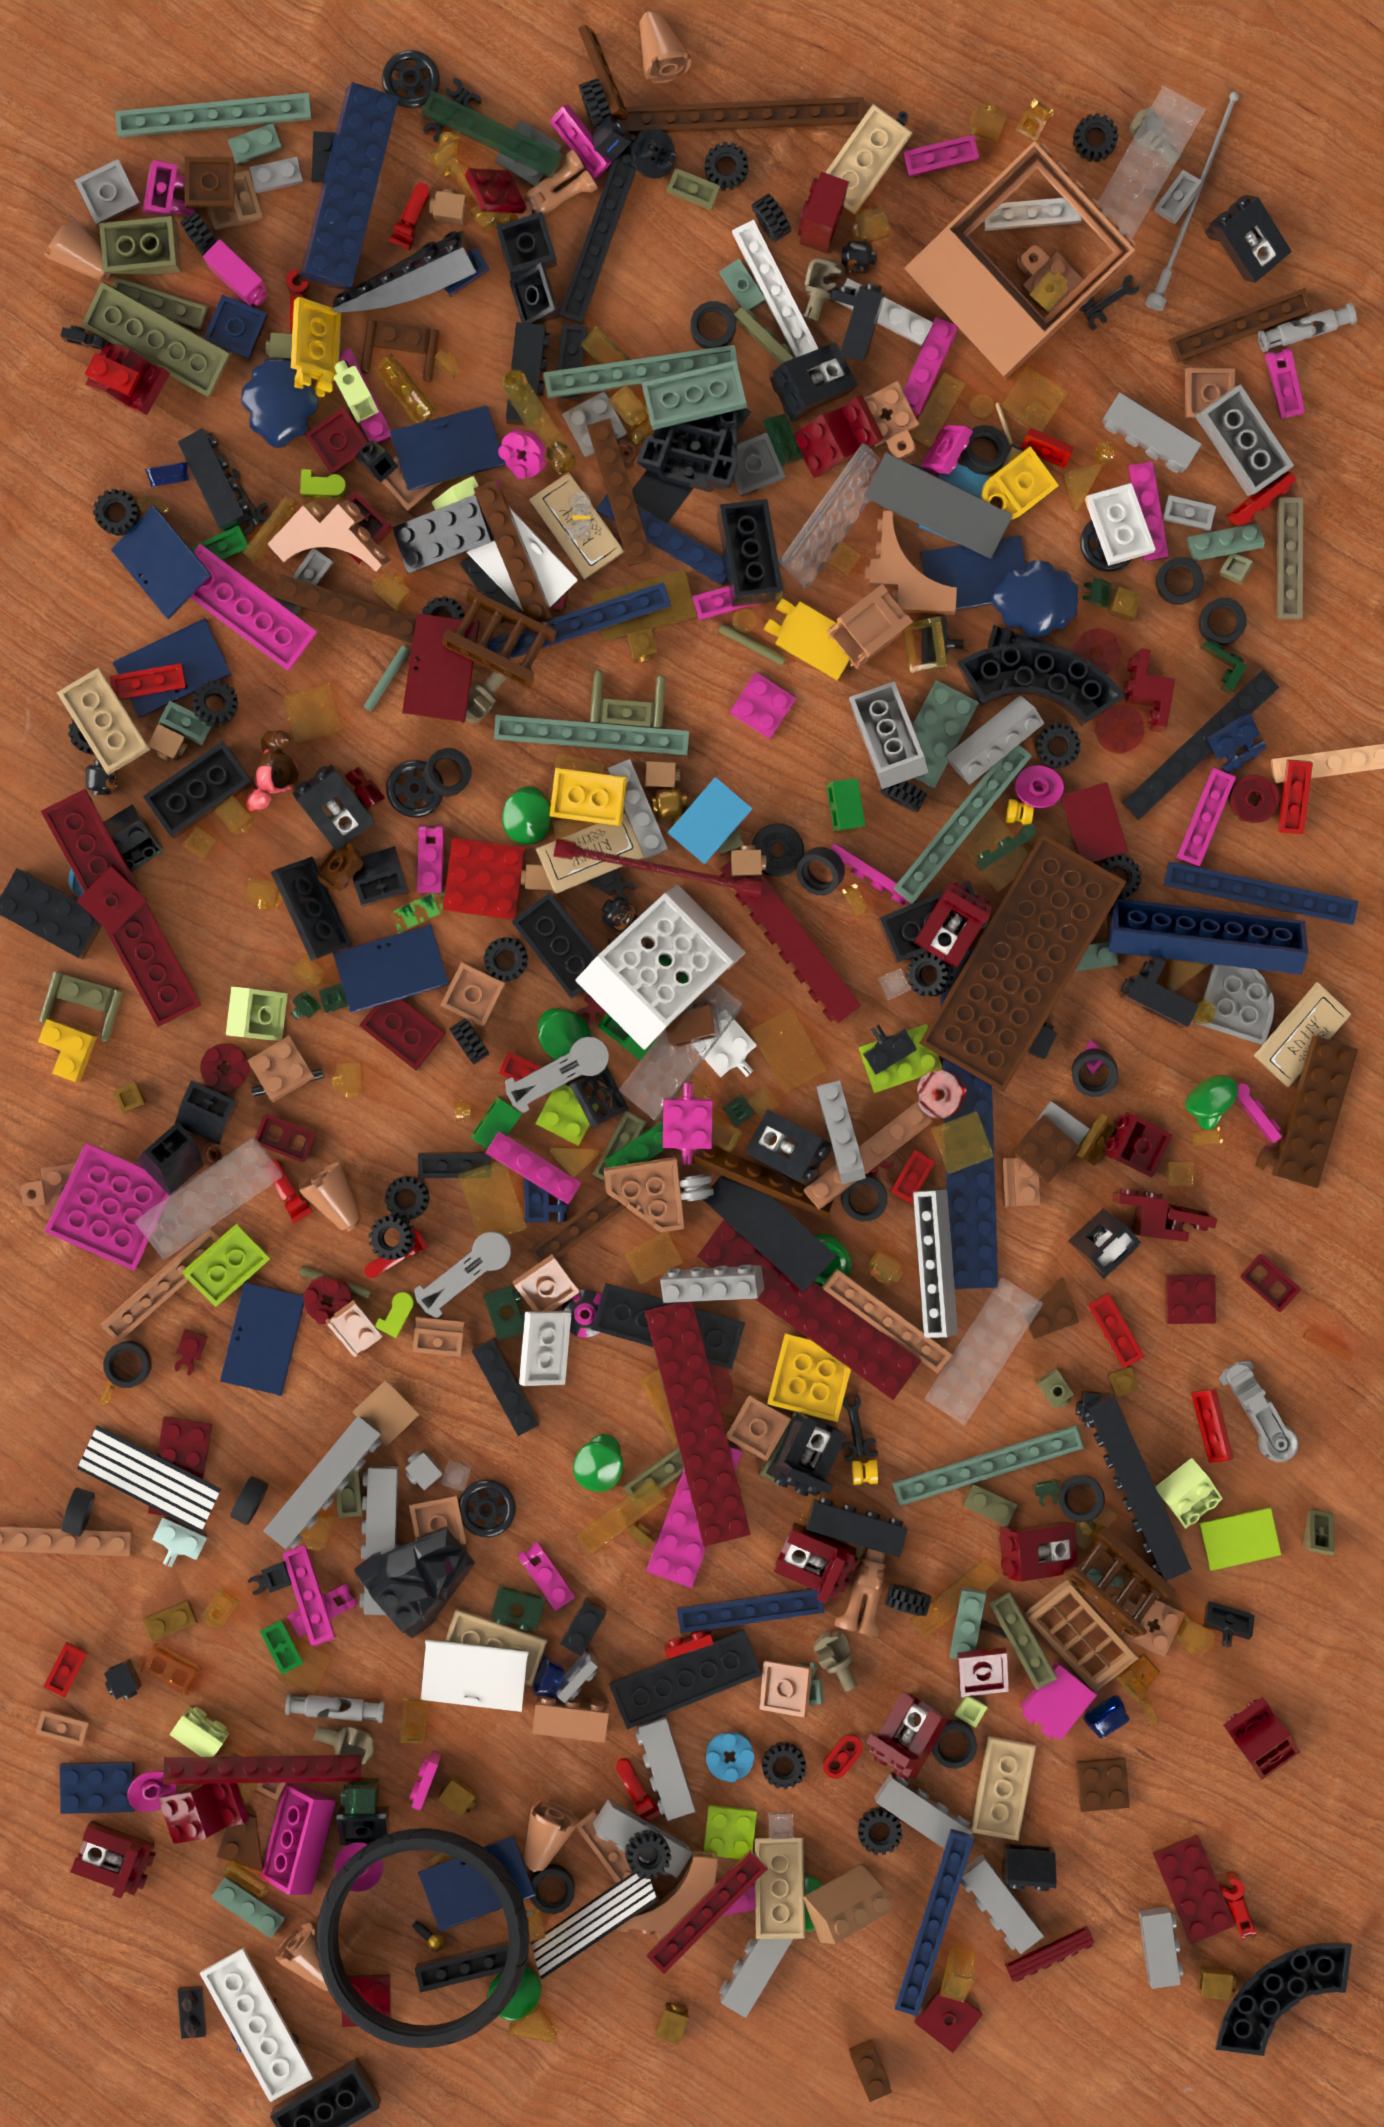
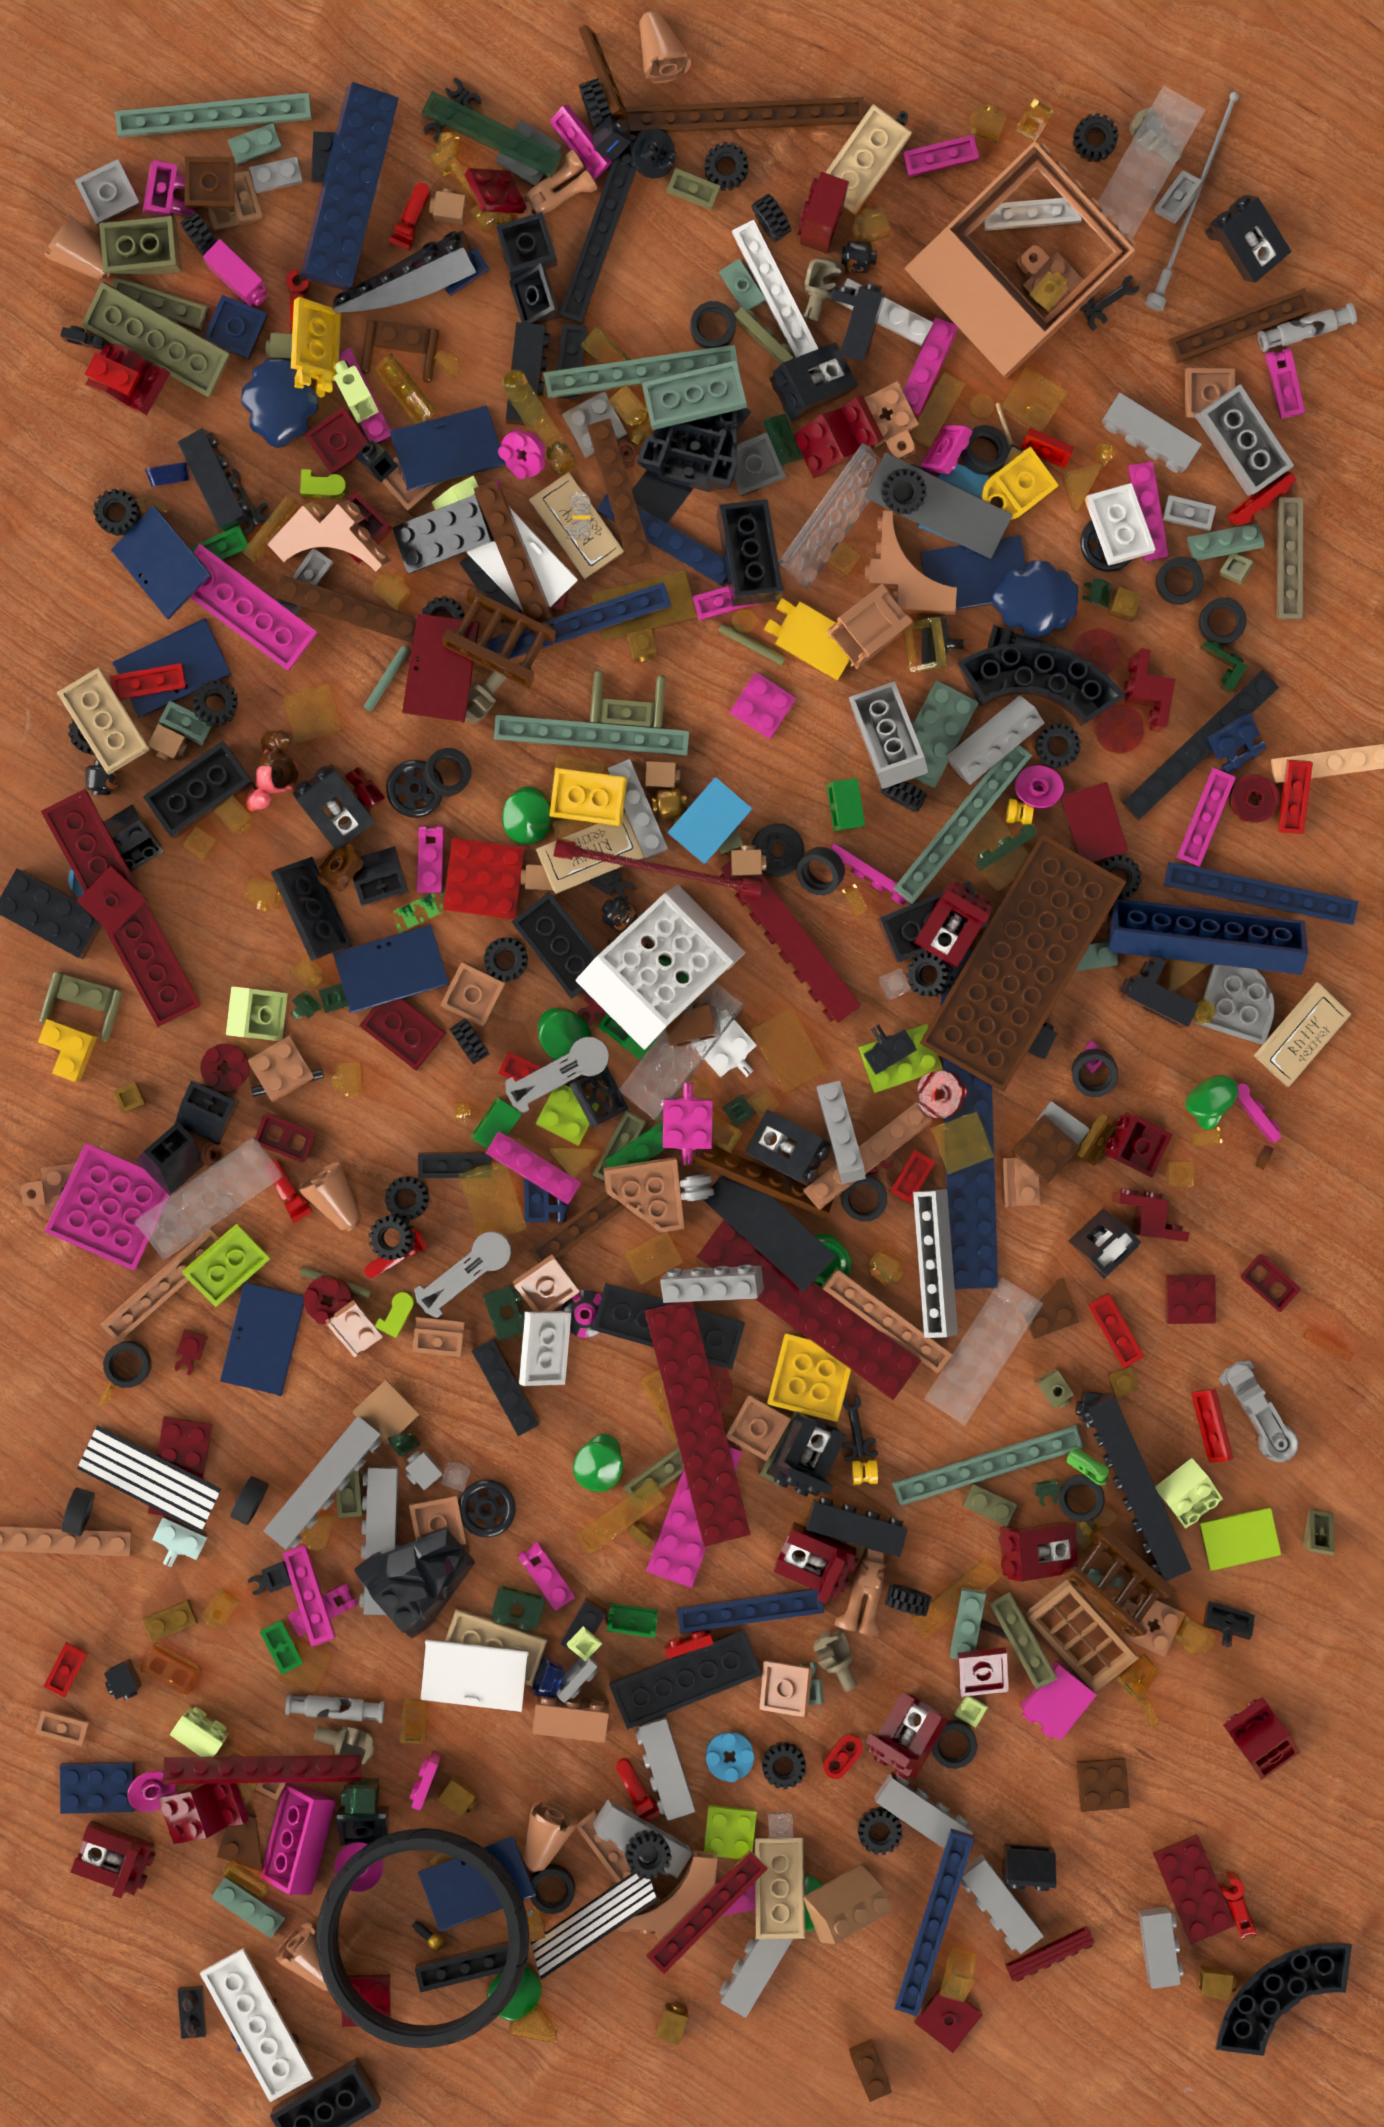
black plate [382,50,440,108] -> none
tan tile [971,1735,1036,1841] -> none
clear blue piece [1083,1695,1130,1739] -> none
dark red plate [1166,1204,1217,1231] -> none
reddish brown plate [1272,1036,1358,1188] -> none
none -> clear green tile [387,1433,421,1457]
none -> yellowish green tile [567,1626,602,1661]
none -> green hinge [607,1603,658,1638]
none -> black tyre [881,469,927,514]
none -> bright green bar [1067,1447,1109,1485]

